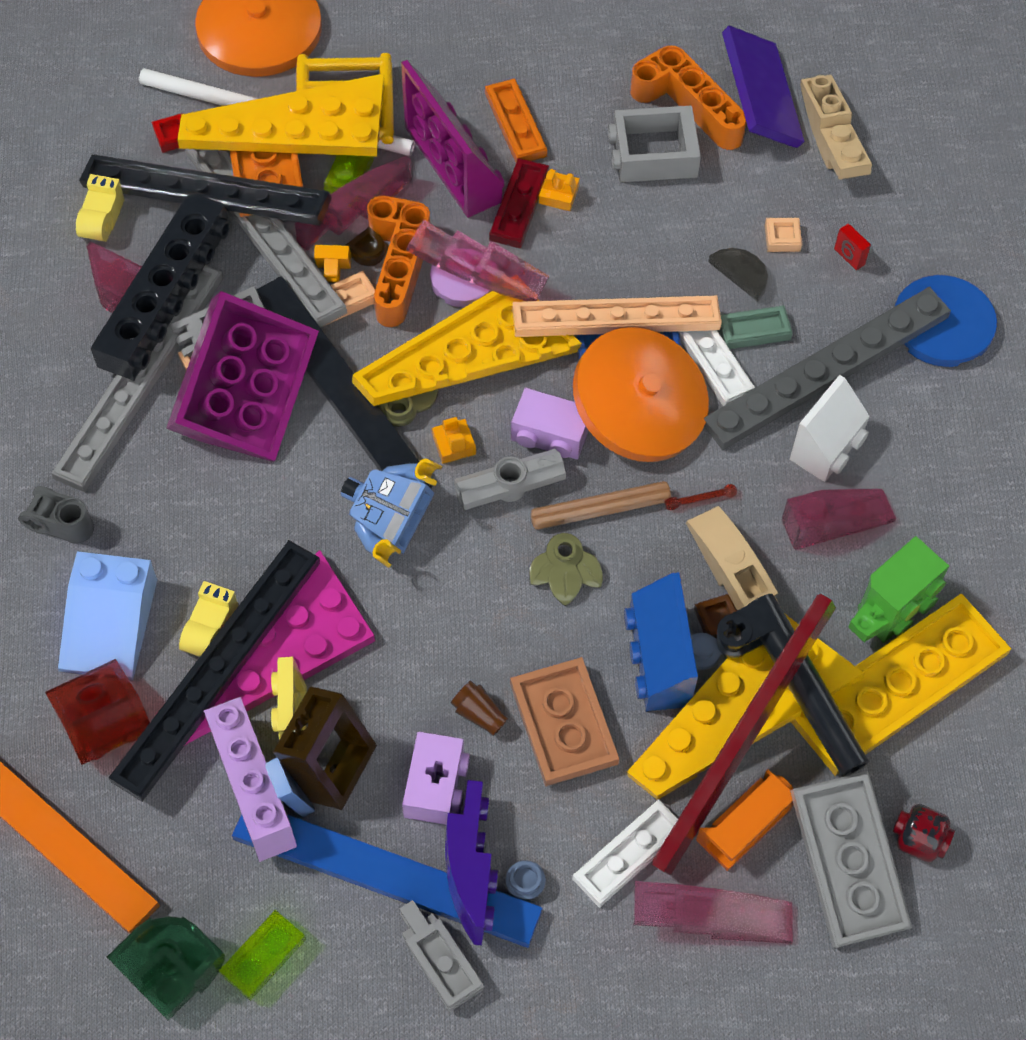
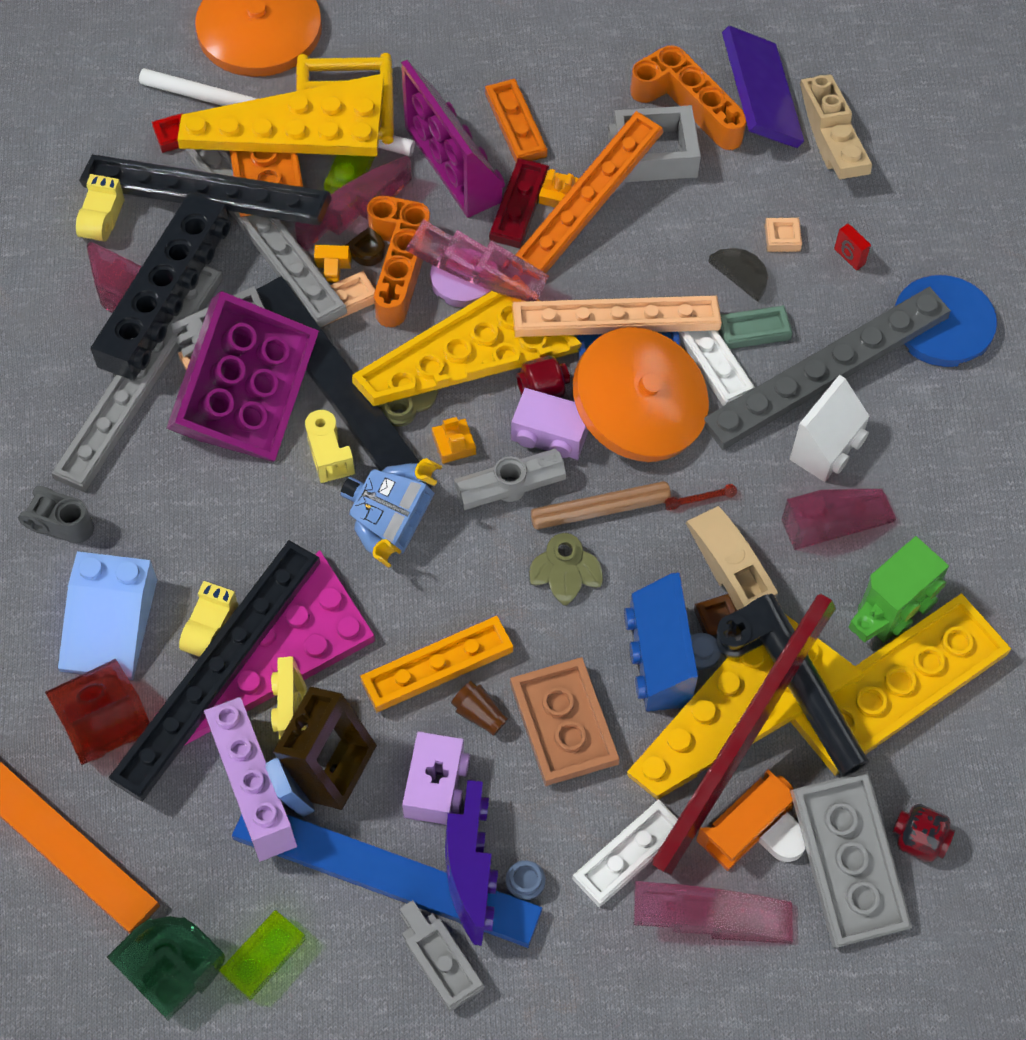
none -> light yellow leg [305,410,355,483]
none -> light orange plate [360,616,514,713]
none -> orange tile [512,111,663,281]
none -> dark red head [516,355,570,398]
none -> white tile [759,812,806,862]

